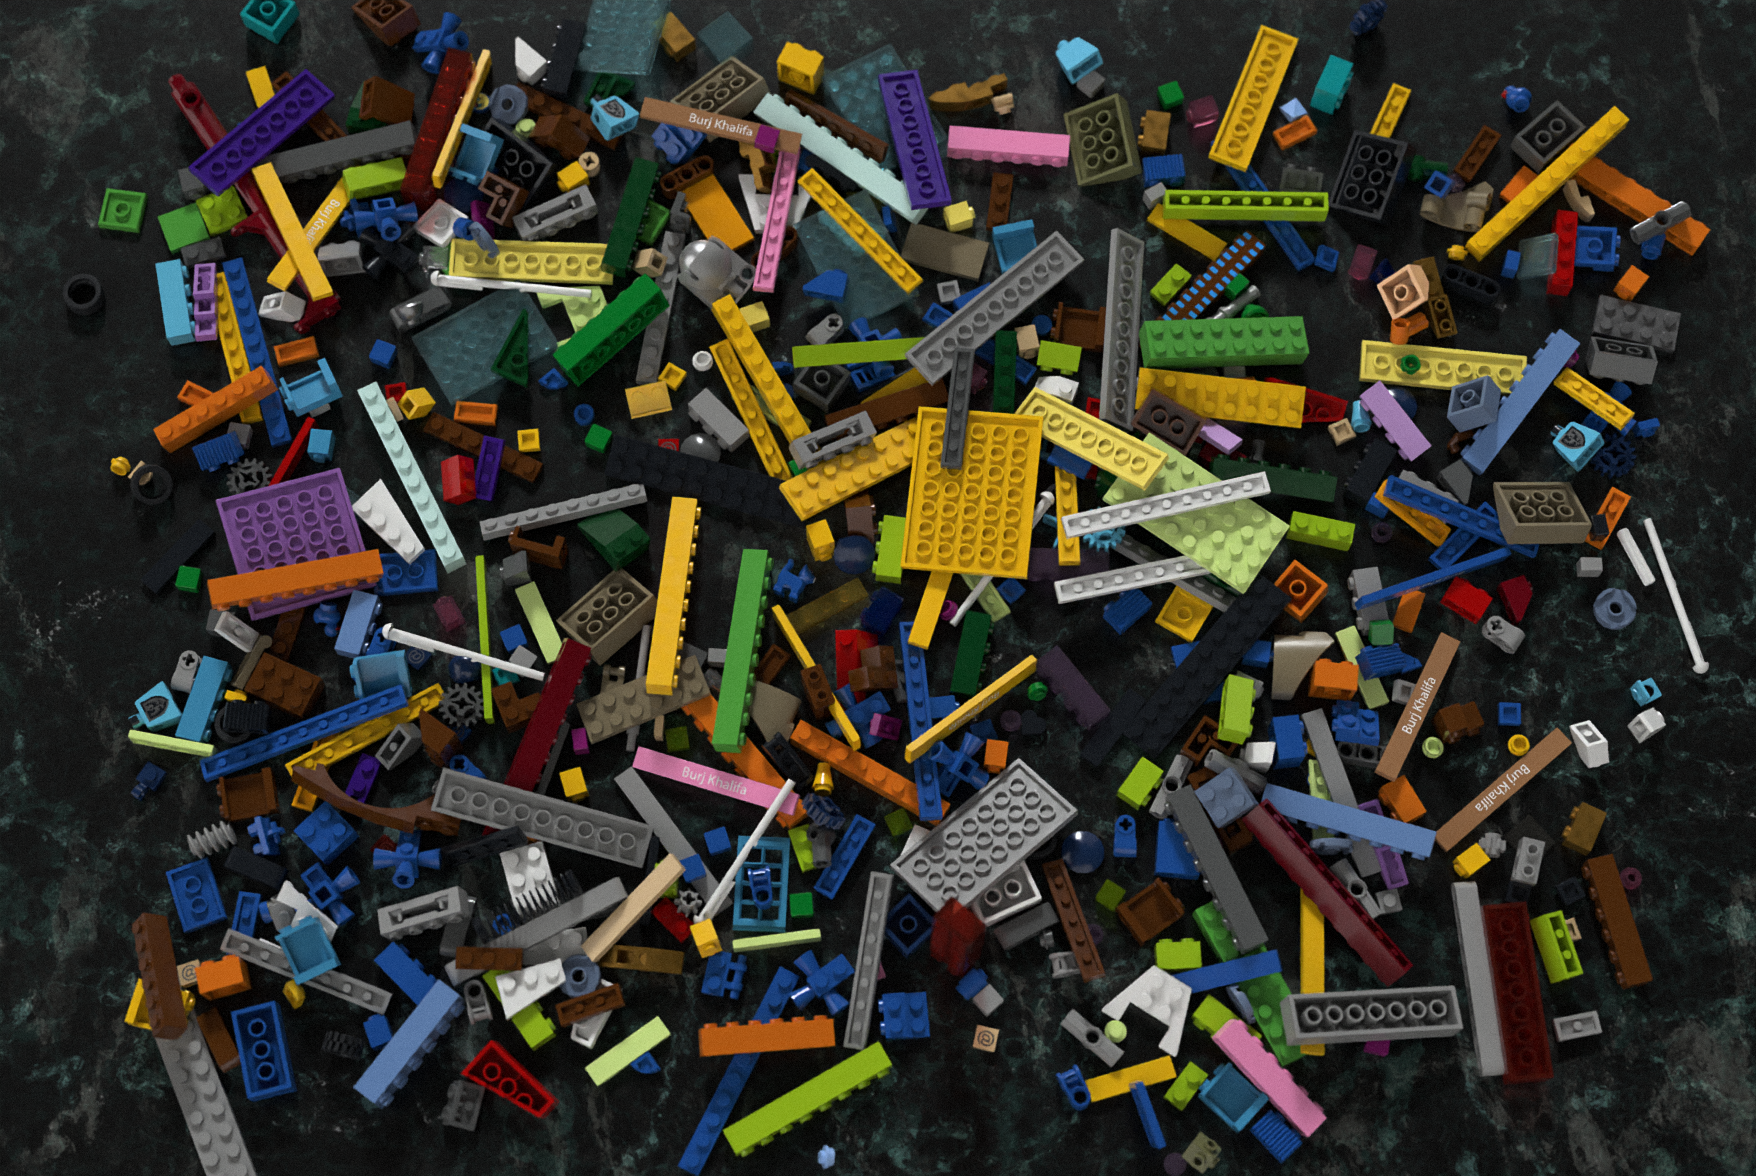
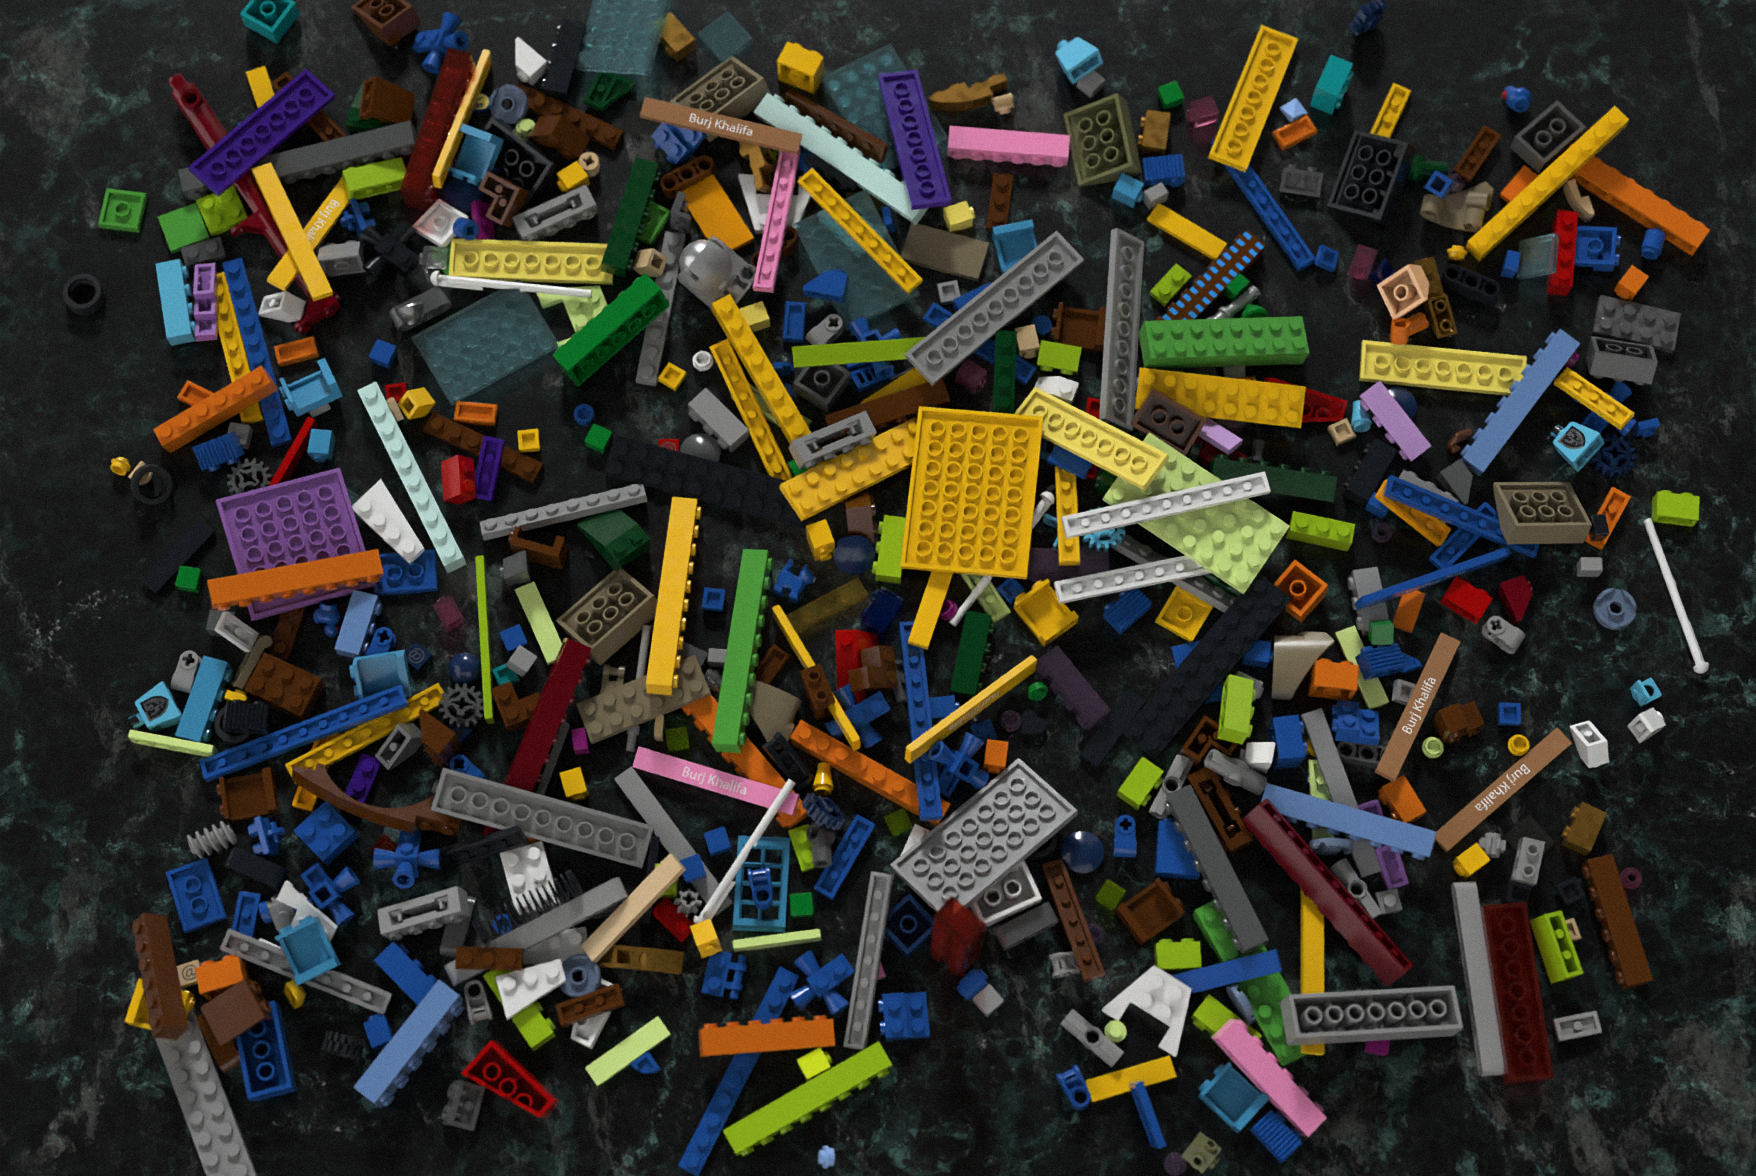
dark blue plate [131,761,168,801] -> none
blue brick [353,197,418,241] -> none
white bar [382,623,545,681] -> none
sand blue tile [469,221,500,259] -> none
dark green wing [490,308,529,388] -> none
blue tile [539,368,568,389] -> none
medium azure torso [590,95,640,141] -> none
yellow plate [625,380,672,419] -> none
magenta piece [754,125,780,154] -> none
magenta plate [869,713,903,741] -> none
dark grey tile [940,347,975,470] -> none
tan tile [972,1025,999,1053] -> none
dark grey plate [1039,929,1054,950] -> none
lime brick [1163,190,1329,221] -> none
lime plate [1163,1061,1208,1111] -> none
sand blue brick [1194,767,1258,828] -> none
green plate [1400,355,1421,375] -> none
sand blue brick [1447,375,1501,432] -> none
white axle [1617,528,1655,586] -> none
dark grey piece [1629,201,1692,245] -> none
none -> reddish brown panel [200,979,273,1047]
none -> blue plate [702,587,726,612]
none -> blue tile [783,301,806,343]
none -> neon yellow brick [797,1047,833,1082]
none -> yellow panel [1013,578,1079,647]
none -> dark azure brick [1112,173,1144,208]
none -> lime brick [1651,490,1700,527]

